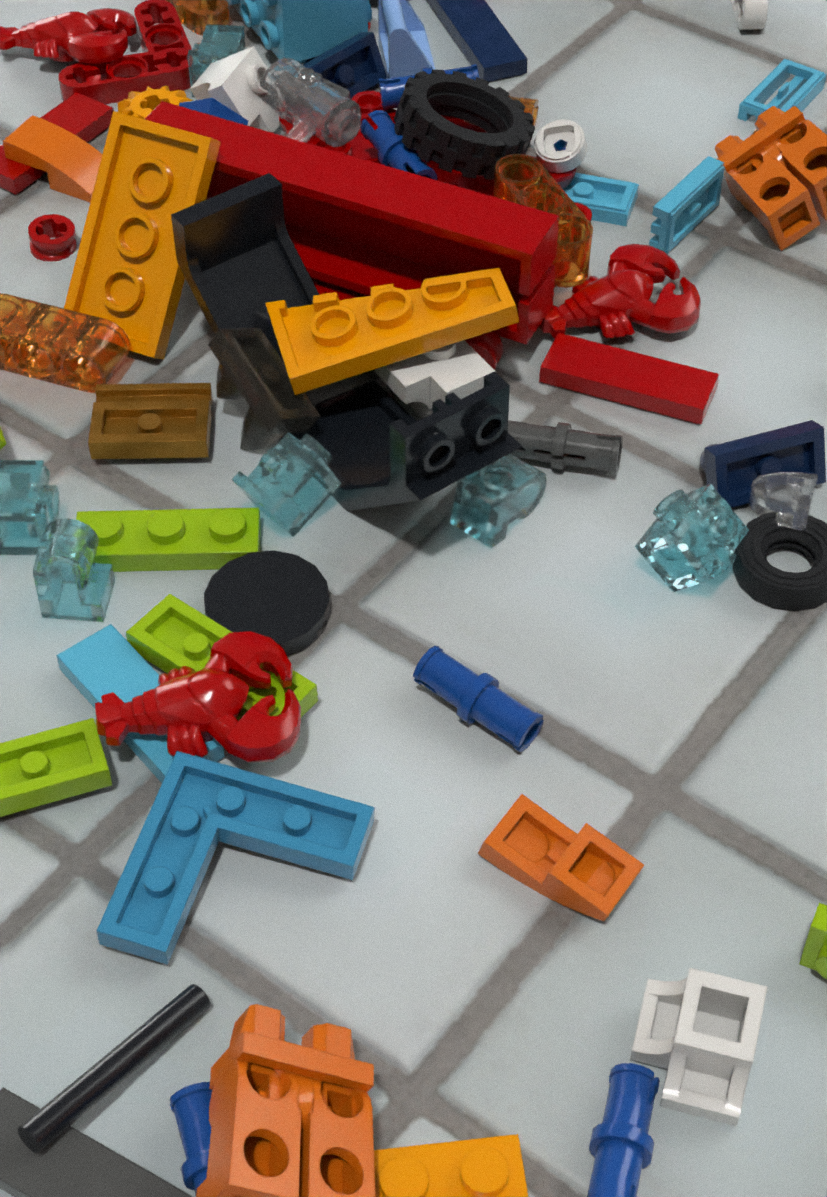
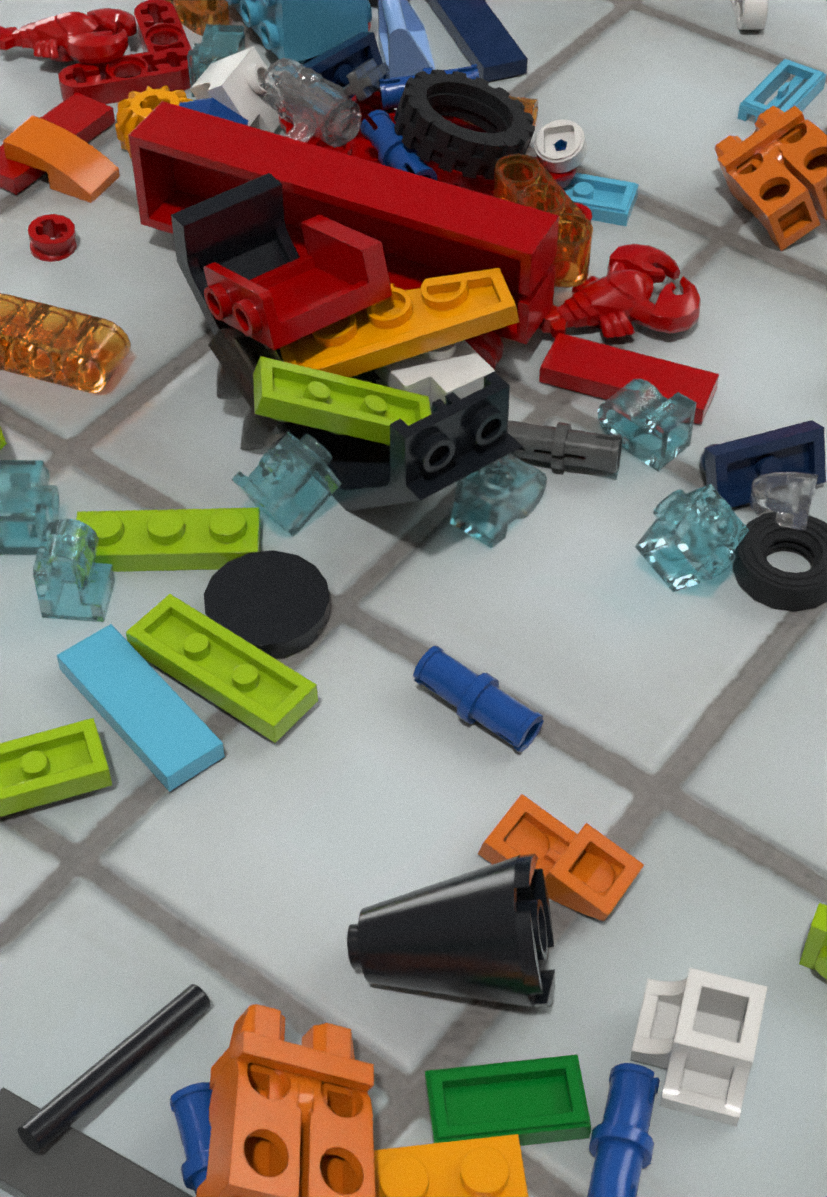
light orange plate [59,111,221,359] -> none
pearl gold plate [88,383,213,459] -> none
red animal [95,631,301,763] -> none
dark azure plate [96,751,375,965] -> none
medium azure tile [649,156,724,253] -> none
none -> red panel [203,214,393,350]
none -> lime plate [253,356,431,446]
none -> dark grey axle [342,58,389,102]
none -> black cone [347,854,555,1008]
none -> green tile [425,1054,591,1146]
none -> clear light blue leg [597,379,696,471]

